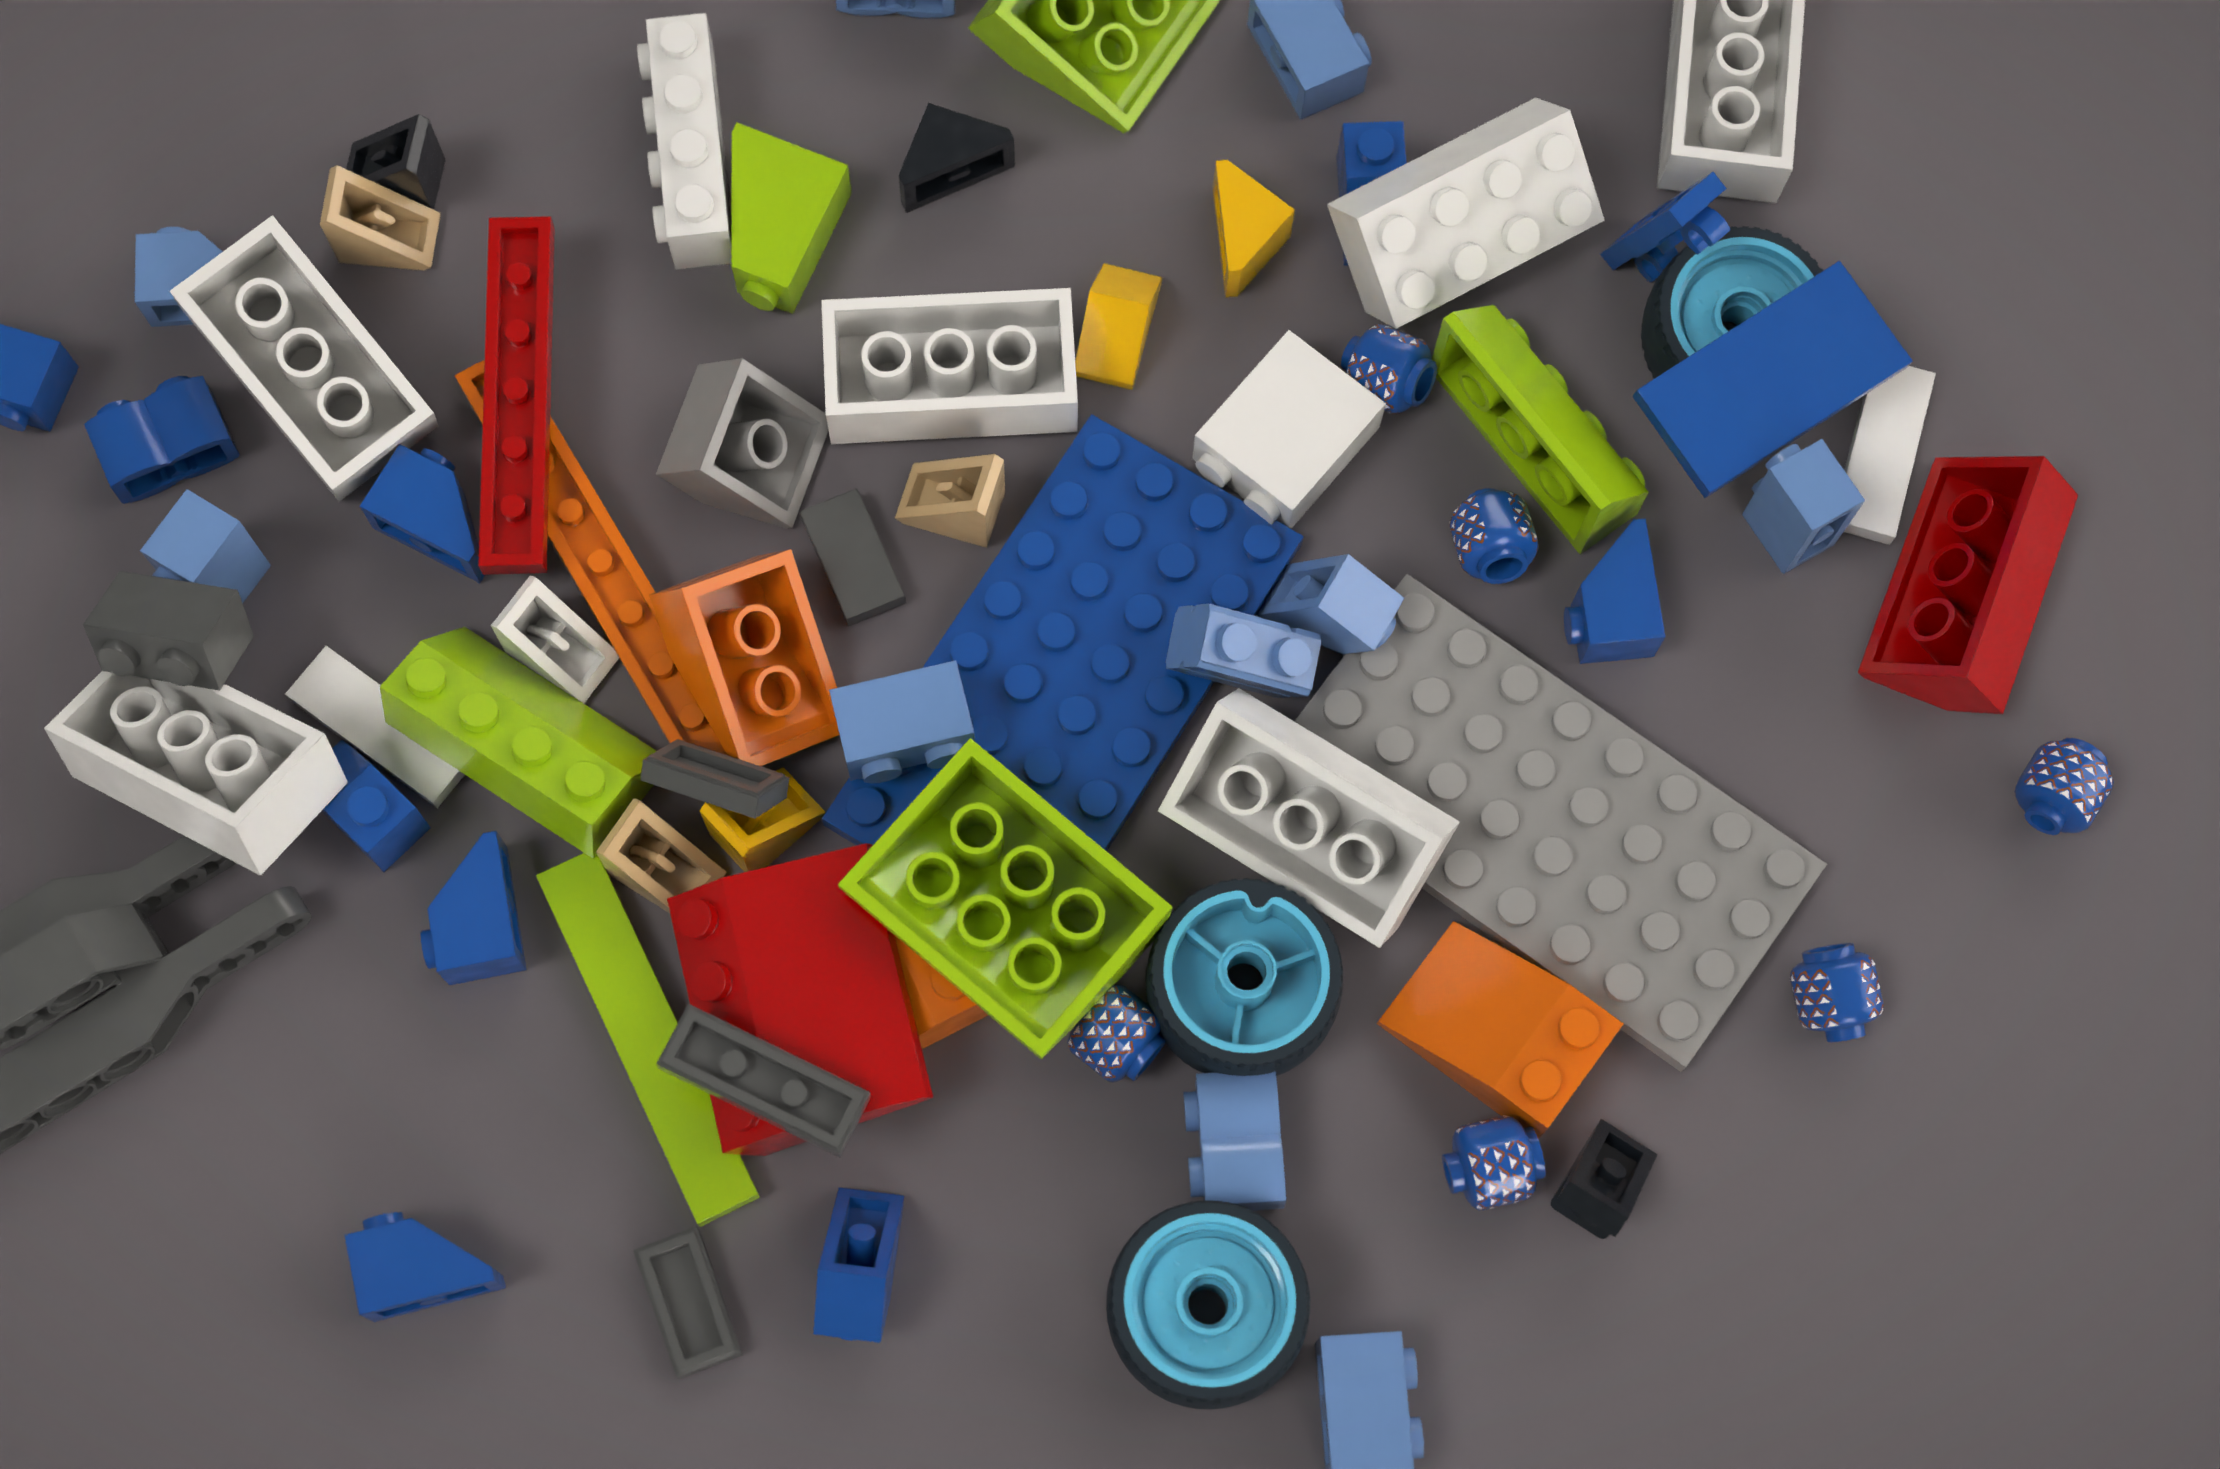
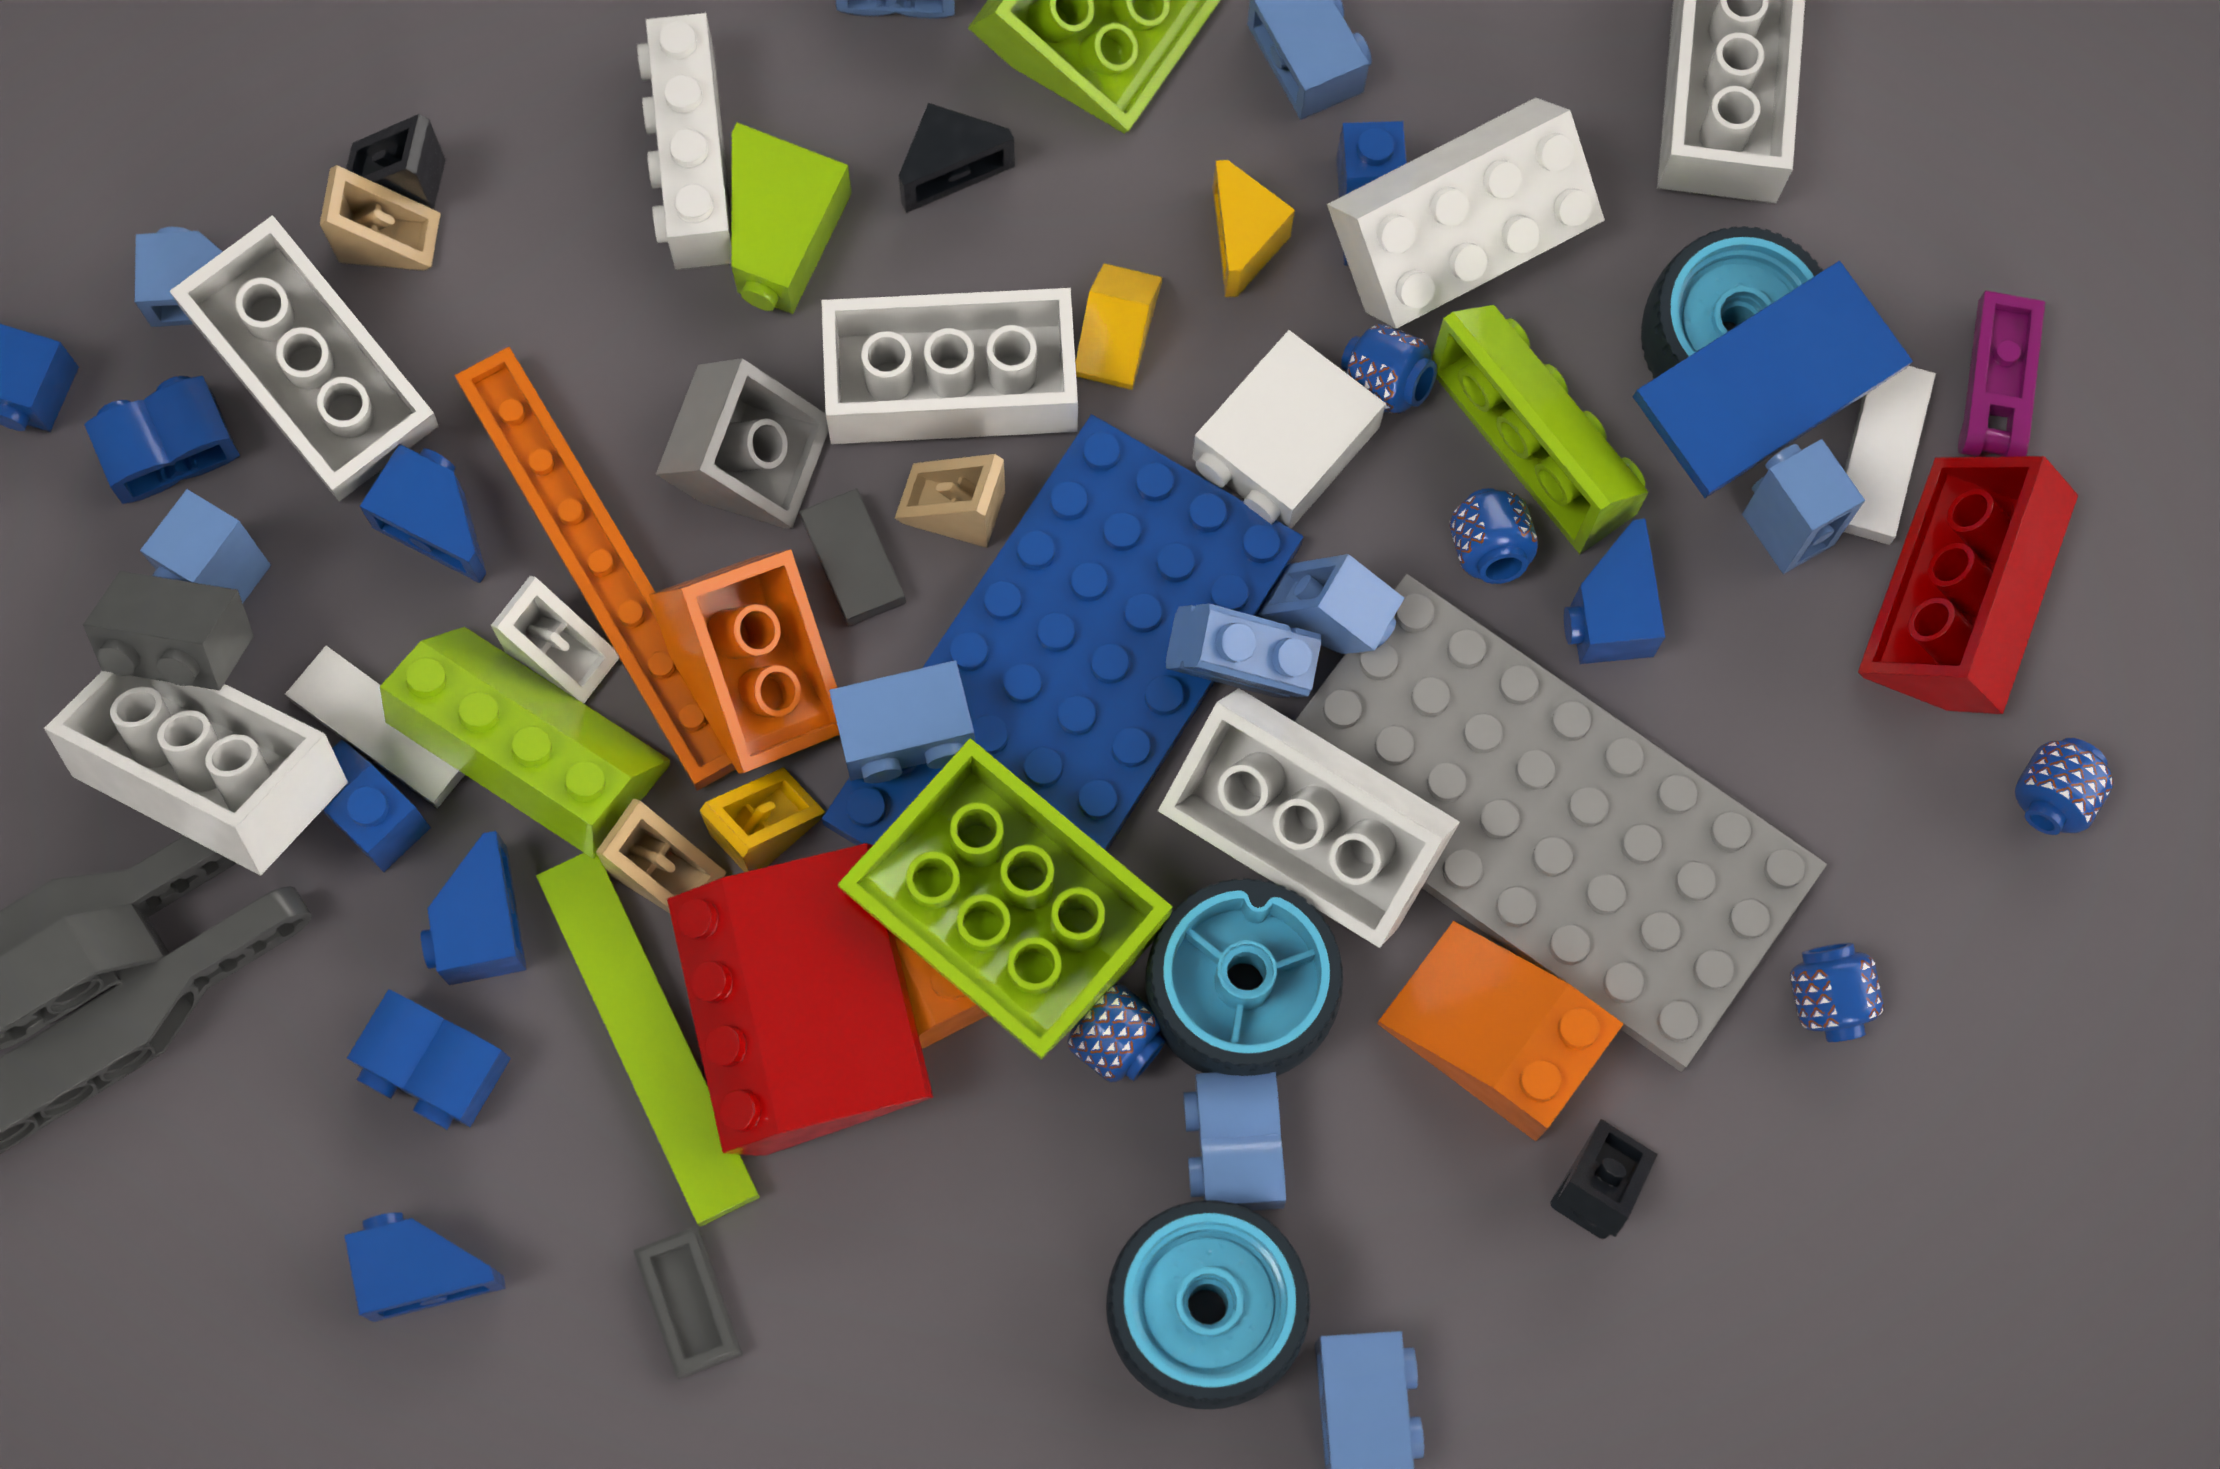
red plate [478,216,555,575] -> none
dark grey tile [641,739,789,819] -> none
dark grey tile [656,1004,871,1158] -> none
blue slope [813,1187,904,1343] -> none
blue head [1442,1115,1546,1210] -> none
blue plate [1600,172,1731,283] -> none
none -> blue brick [347,989,511,1130]
none -> magenta plate [1958,290,2046,457]

